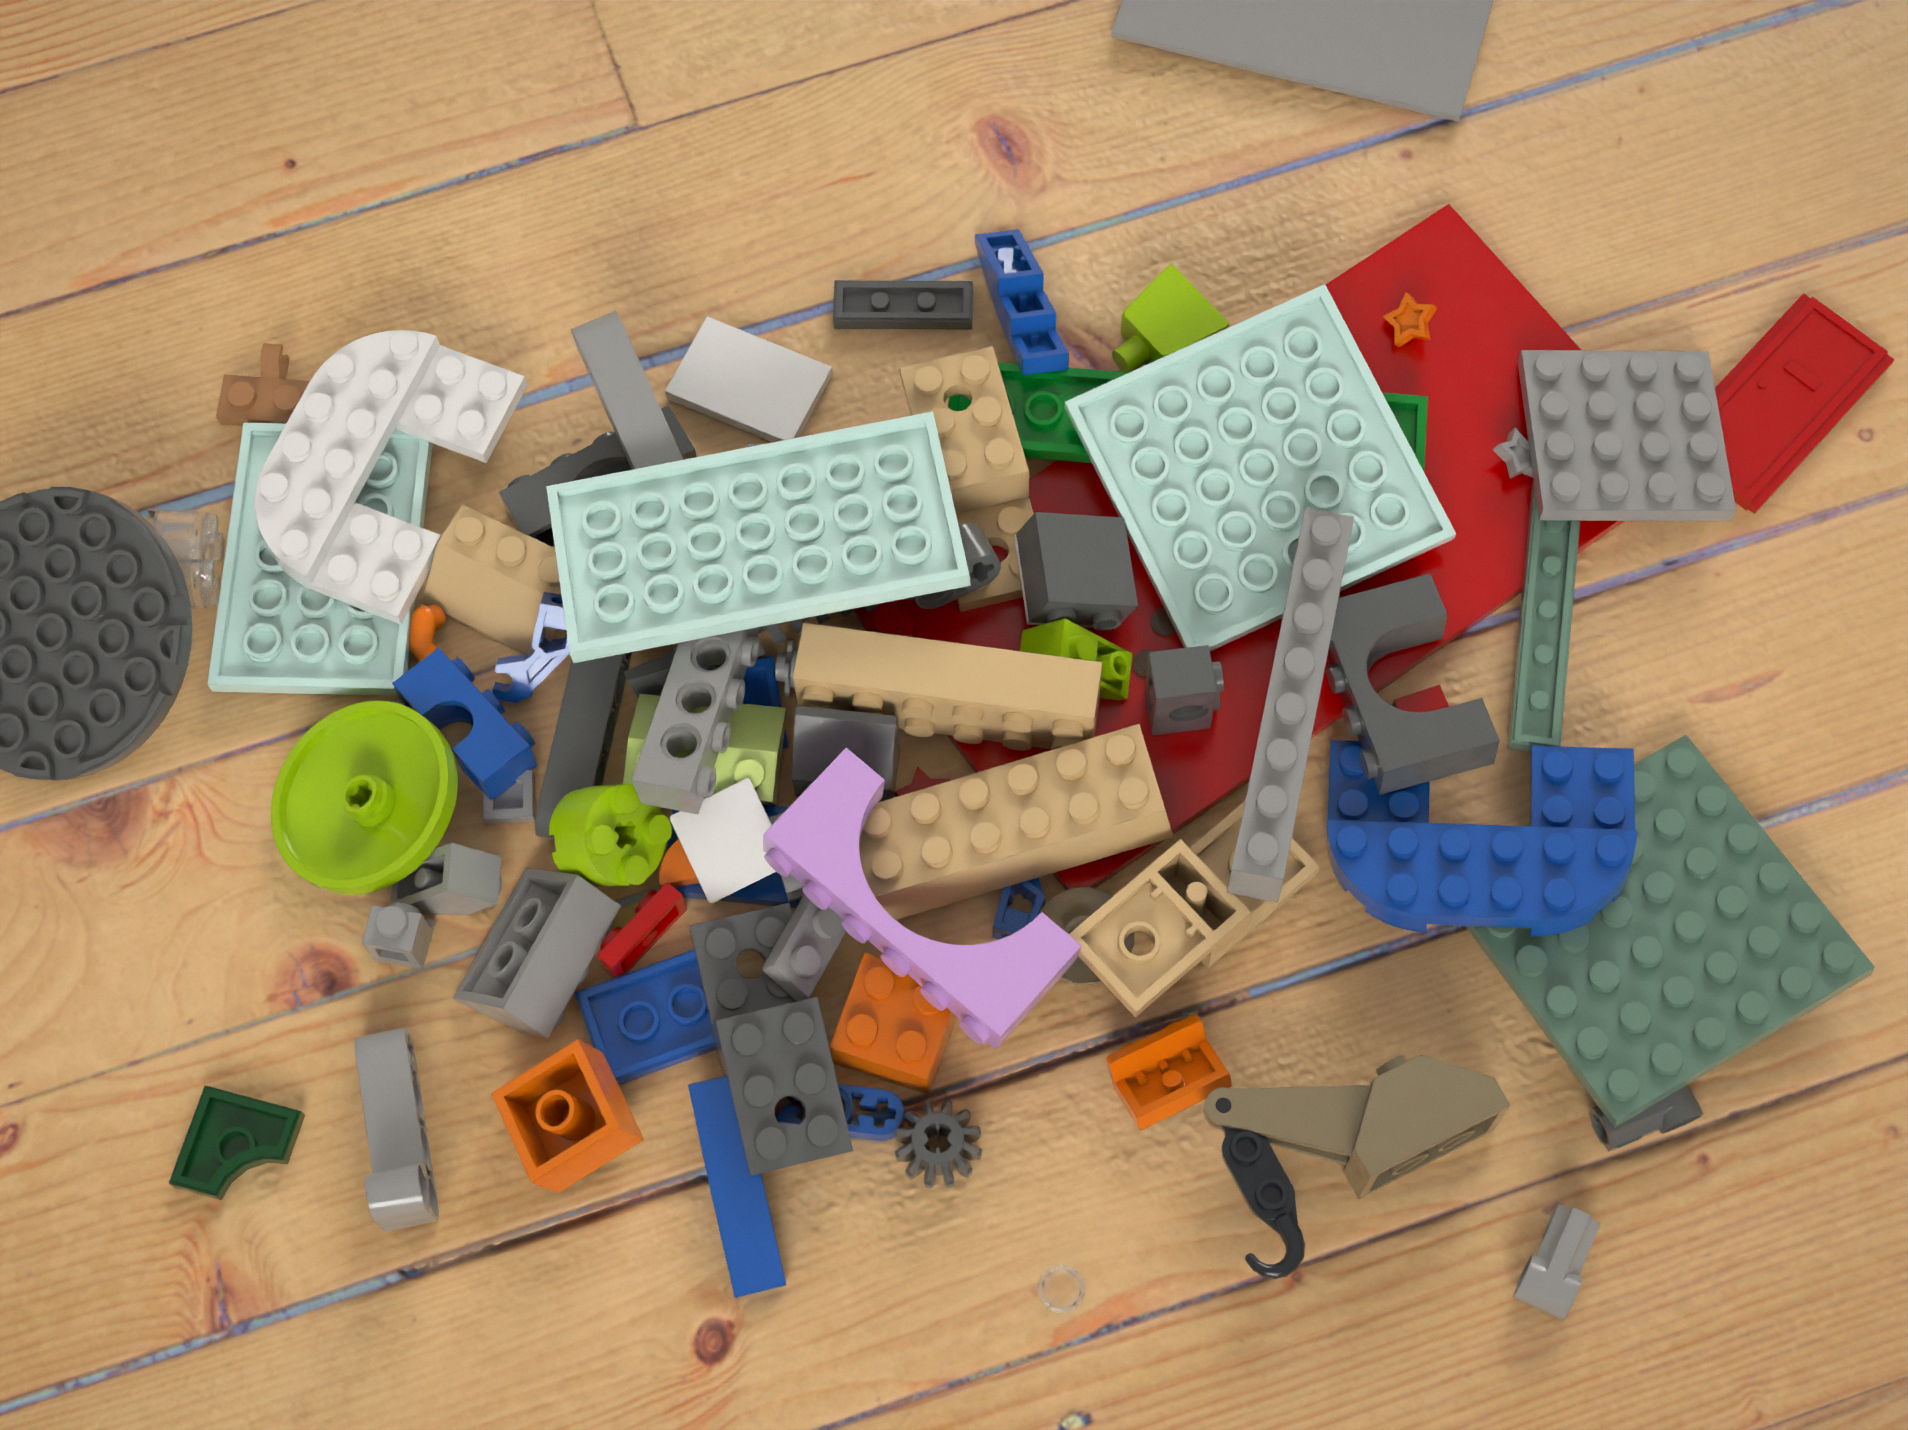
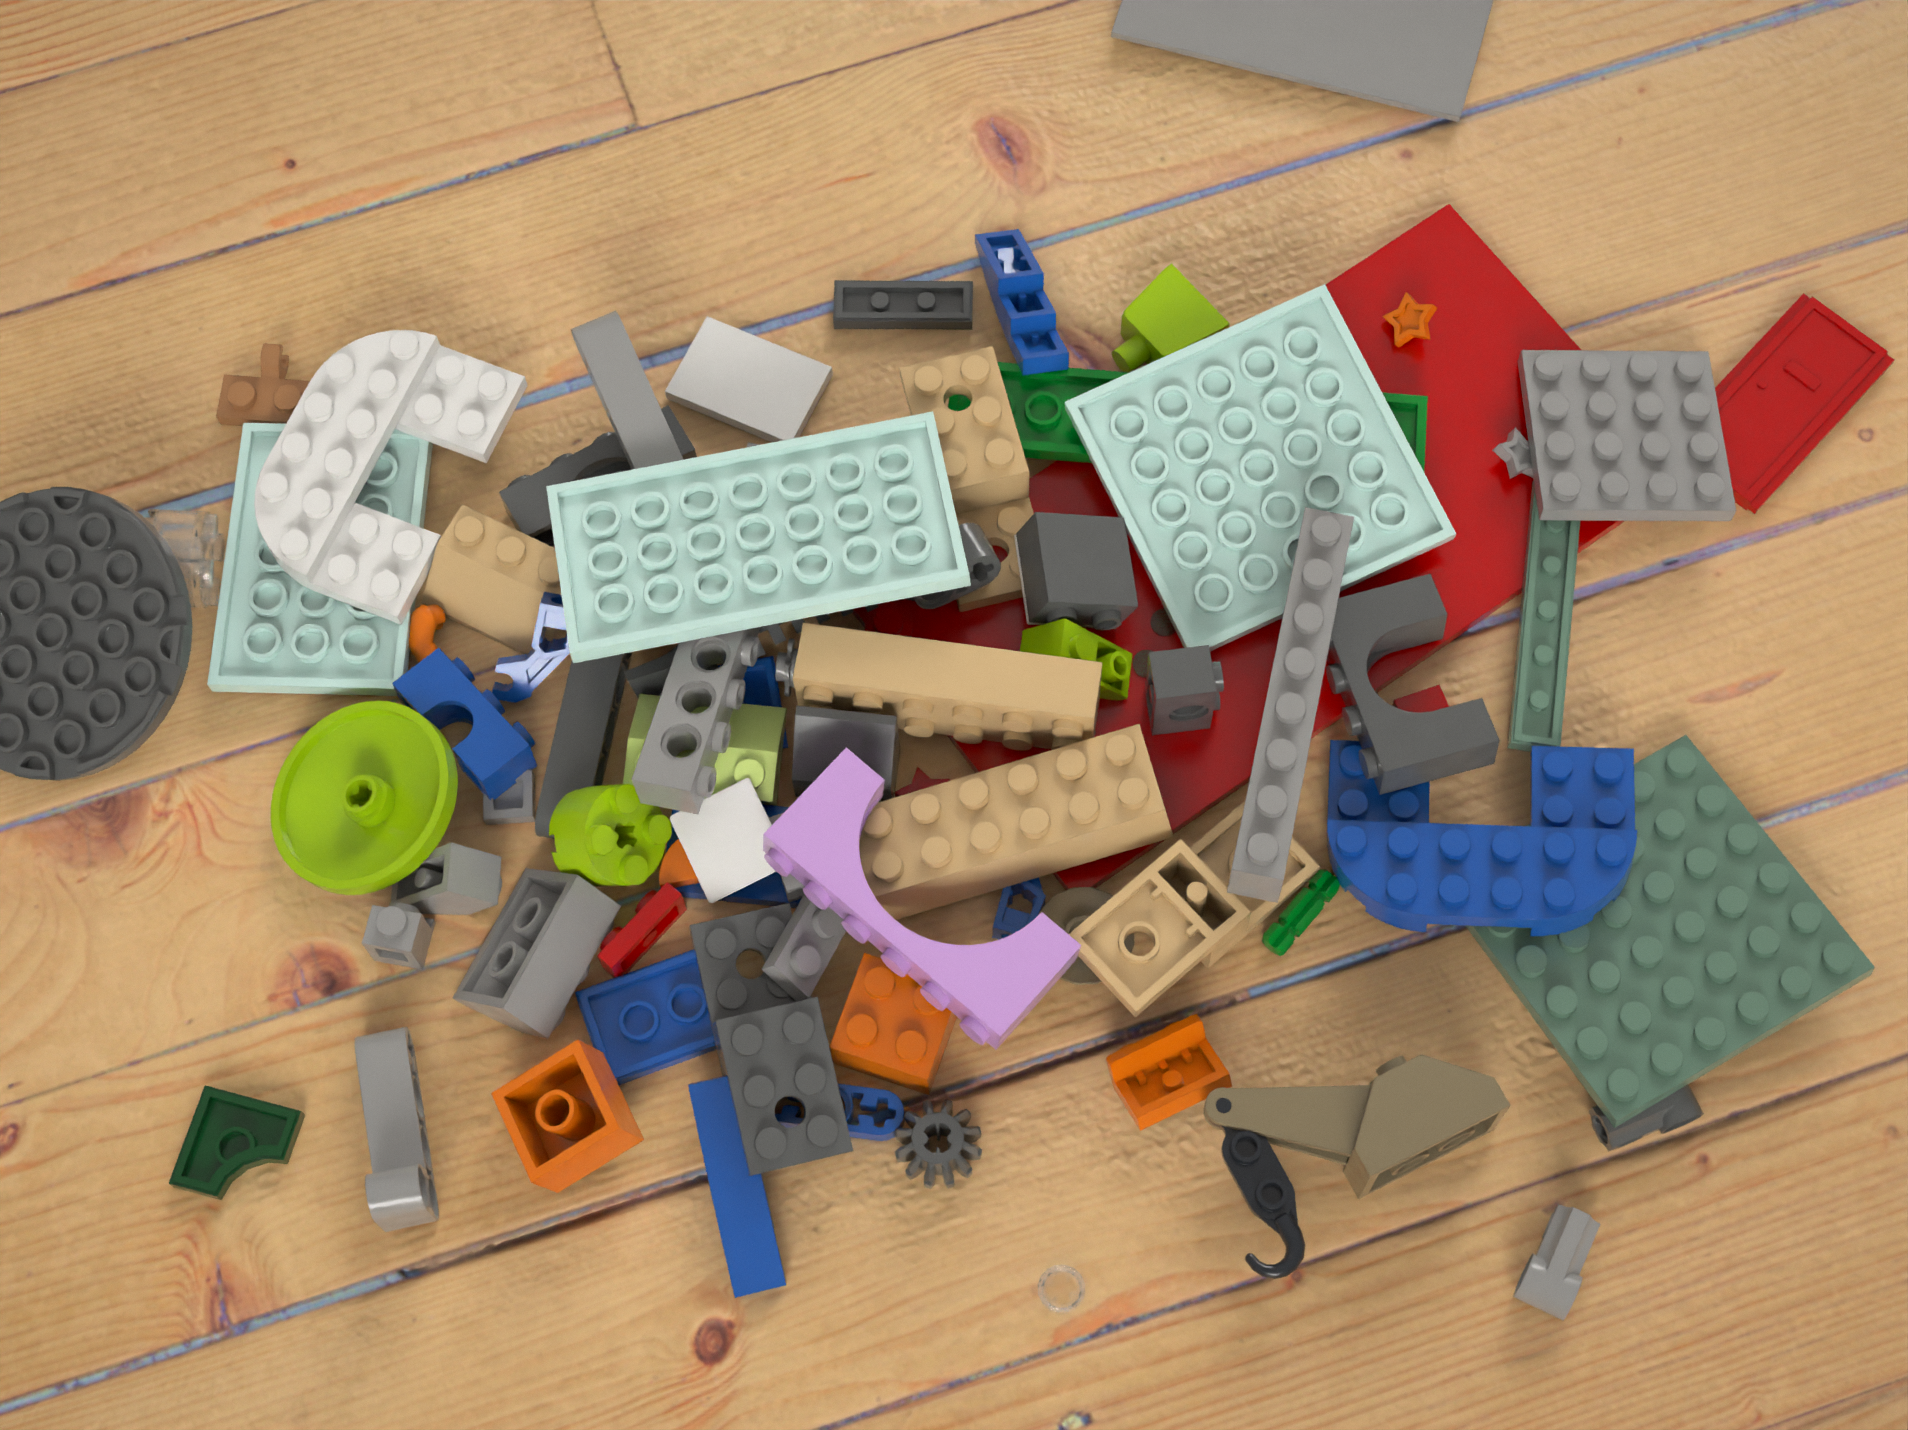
none -> green axle [1262,869,1340,956]

